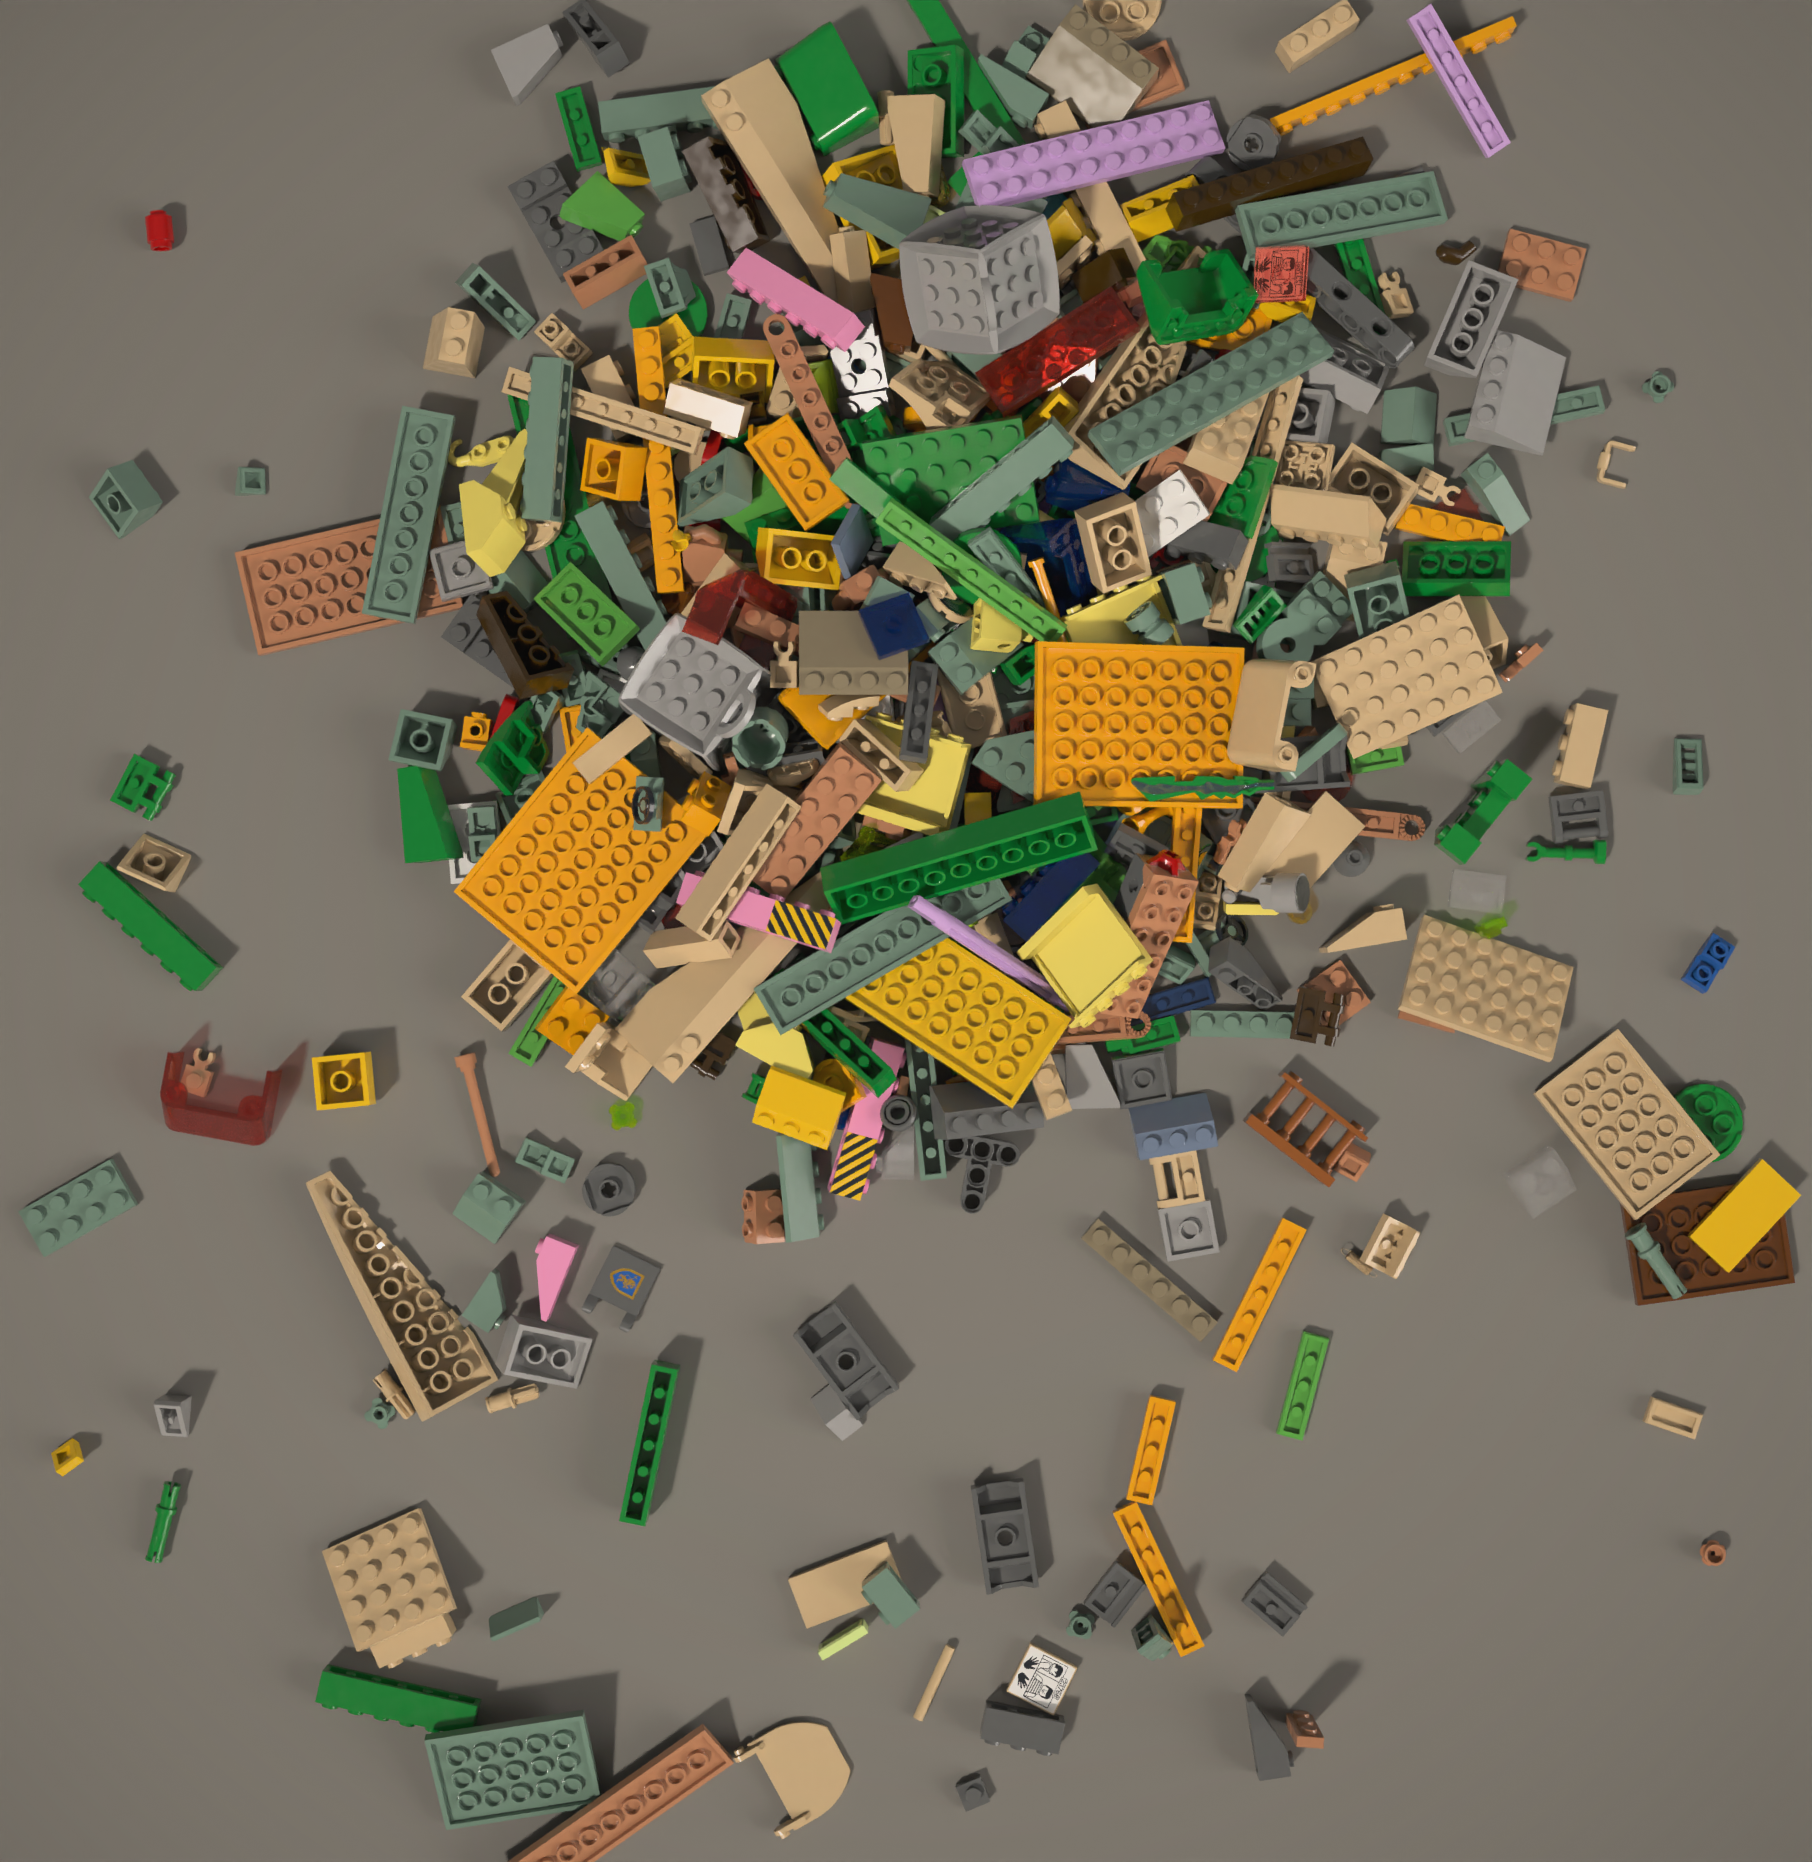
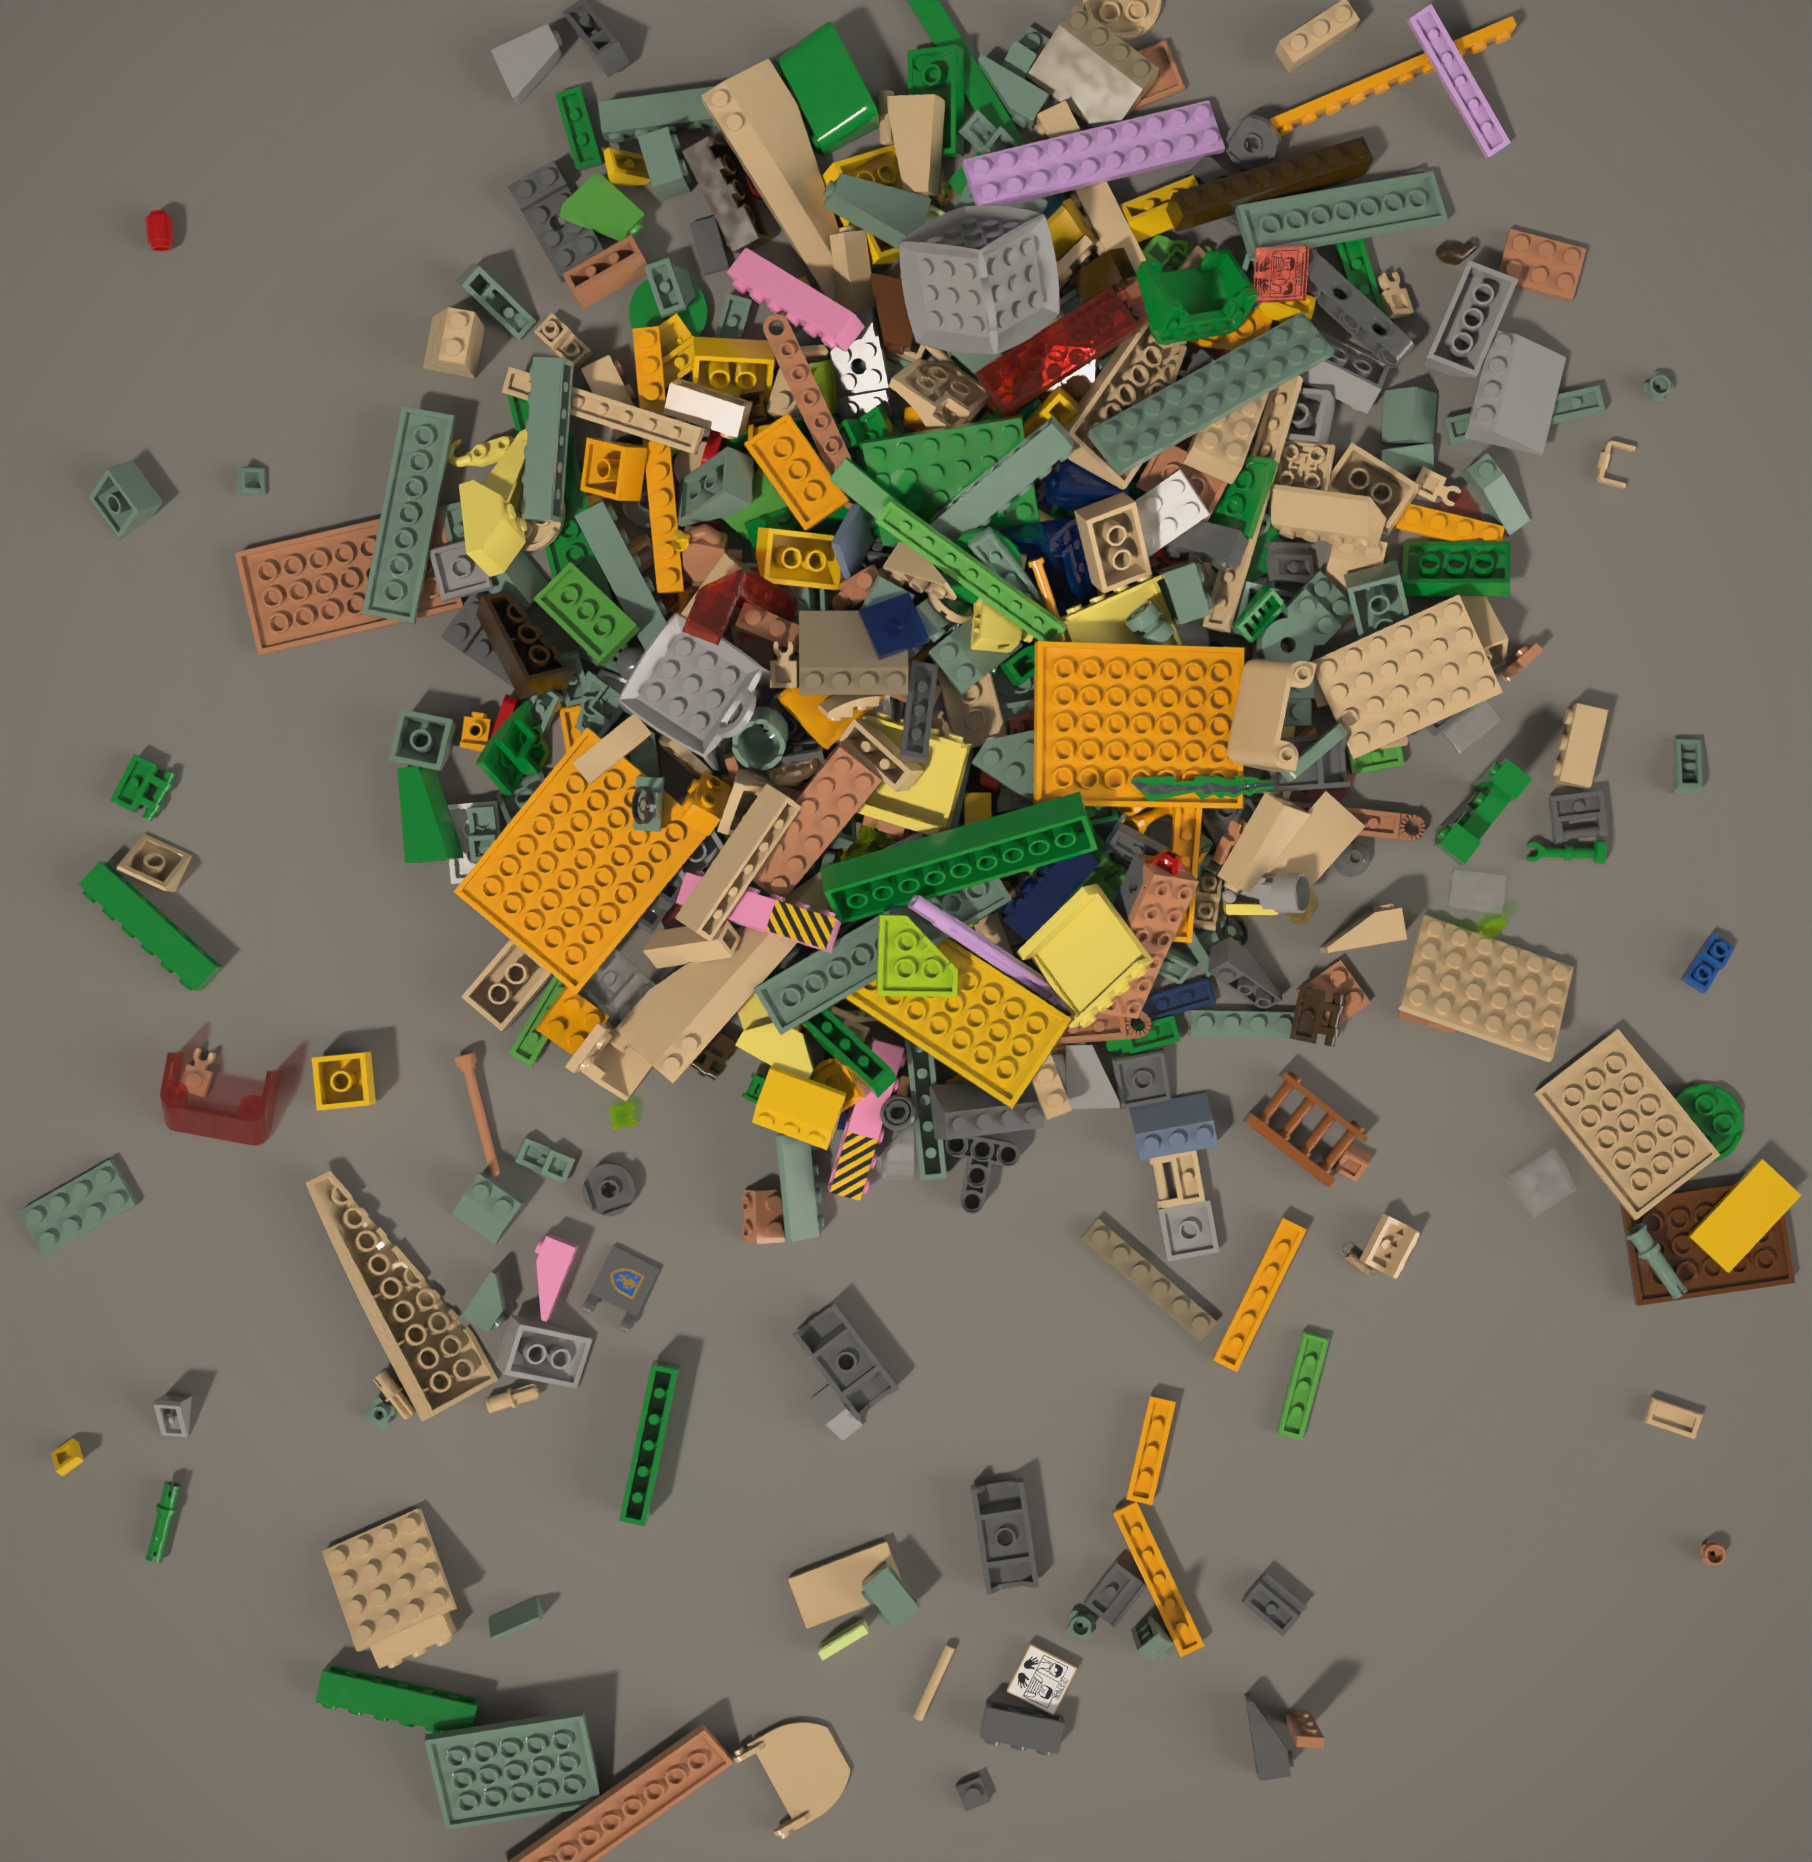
none -> lime plate [876,914,958,997]

